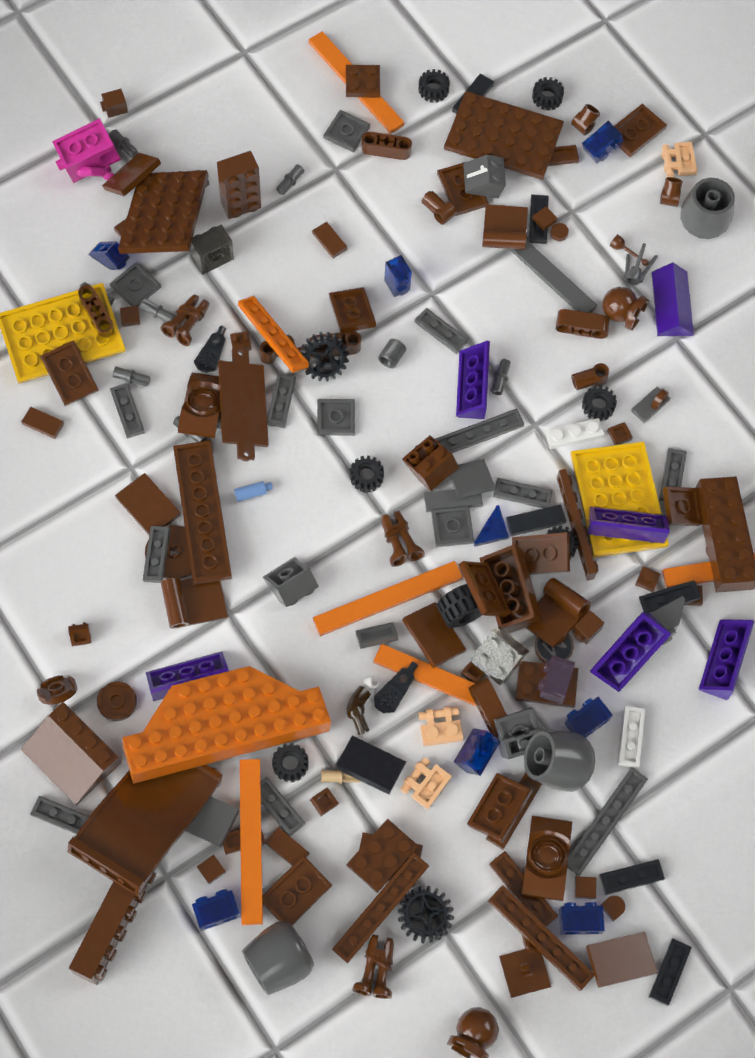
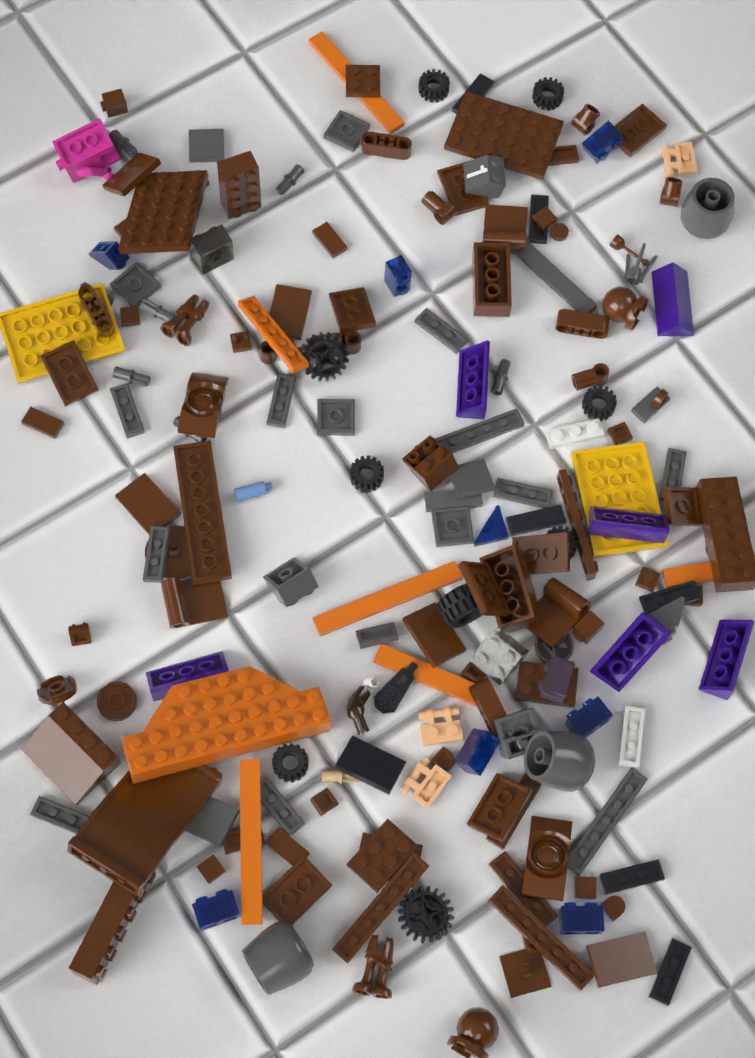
black piece [194,326,226,373] -> none
reddish brown piece [218,347,269,462] -> none
dark grey piece [378,339,406,369] -> none
reddish brown piece [381,510,425,567] -> none
none -> dark grey tile [189,129,225,162]
none -> reddish brown tile [269,284,312,340]
none -> reddish brown tile [430,746,455,771]
none -> reddish brown brick [472,242,512,317]

